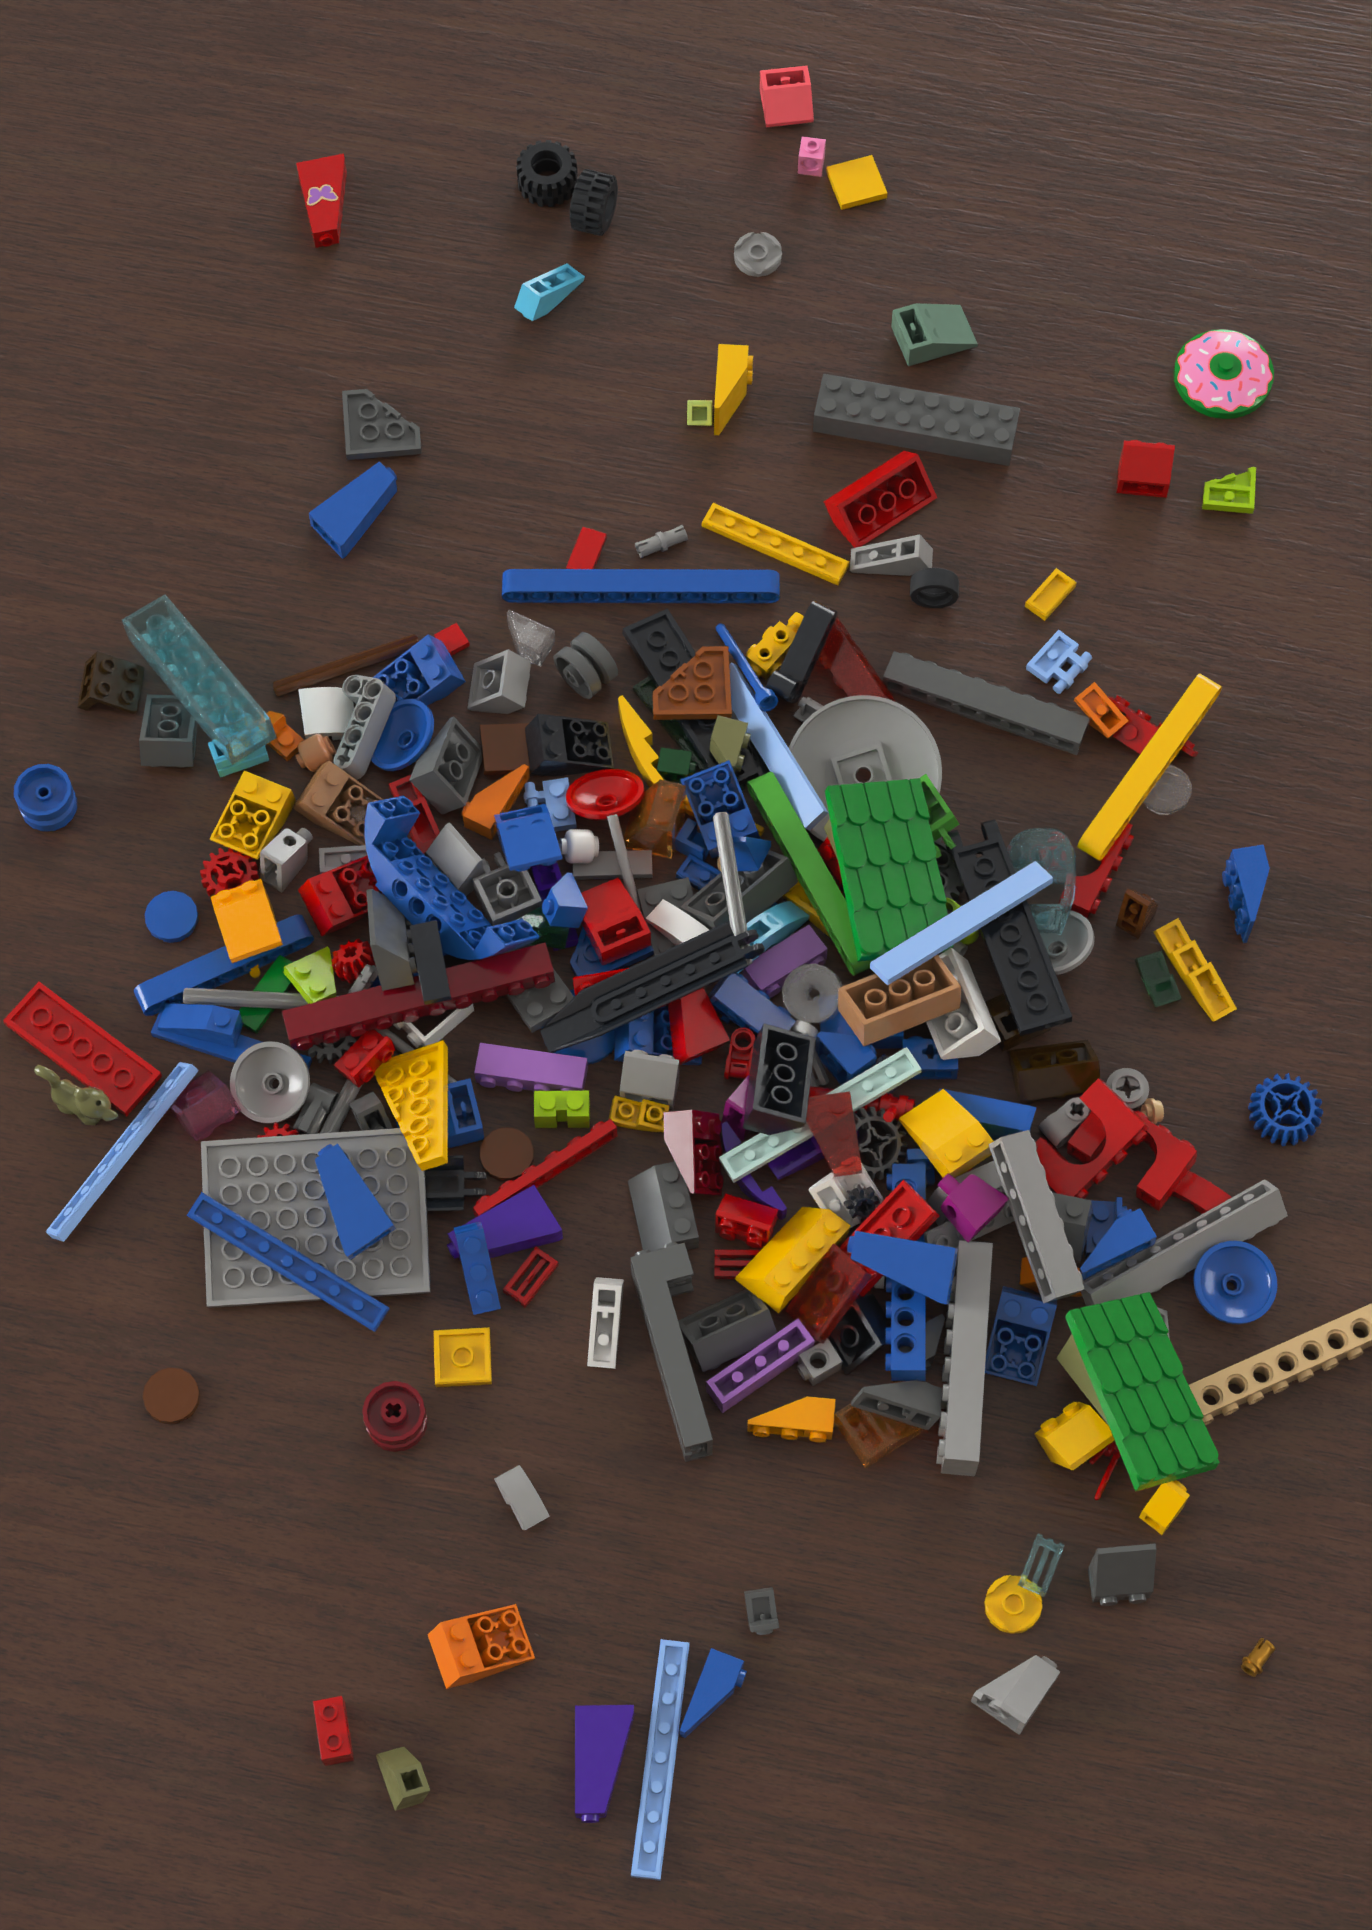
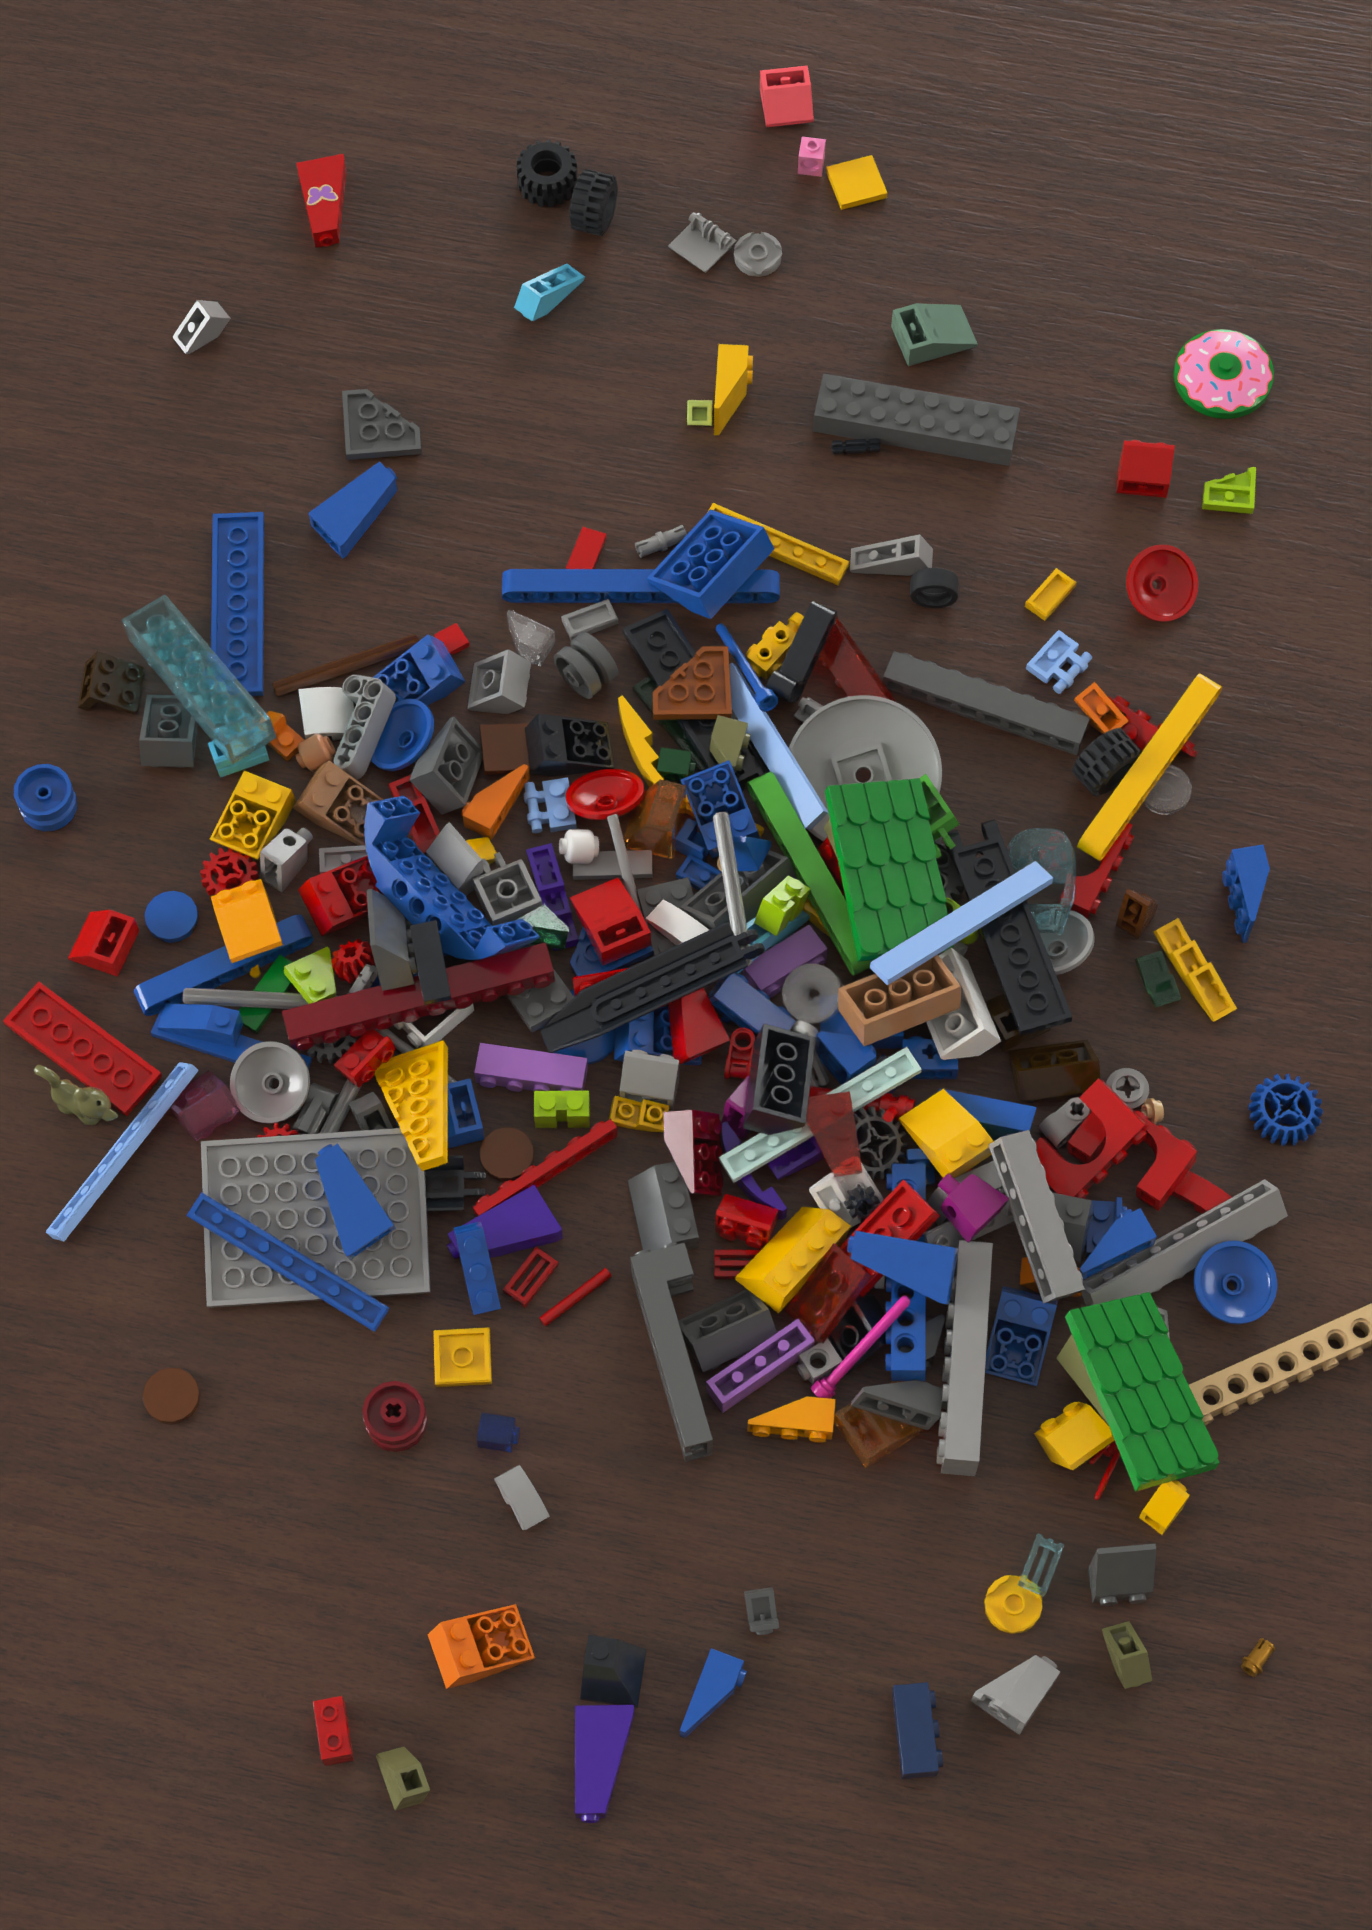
blue slope [494,804,563,872] -> none
blue slope [542,872,588,928] -> none
white slope [587,1277,624,1369] -> none
light blue tile [631,1639,690,1881] -> none
red slope [823,451,937,548] -> none
none -> red slope [68,910,139,977]
none -> light grey slope [173,300,231,354]
none -> blue plate [211,512,264,698]
none -> yellow slope [466,837,497,864]
none -> clear blue brick [476,1413,520,1452]
none -> red bar [539,1268,612,1326]
none -> light grey tile [561,599,619,641]
none -> black slope [580,1635,647,1708]
none -> blue slope [647,510,774,619]
none -> light grey hinge [668,212,737,273]
none -> lime brick [754,875,811,936]
none -> dark pink piece [811,1296,910,1399]
none -> black axle [831,438,880,454]
none -> dark blue brick [892,1682,943,1779]
none -> black tyre [1072,728,1142,797]
none -> olive slope [1102,1621,1152,1689]
none -> red dish [1126,545,1198,622]

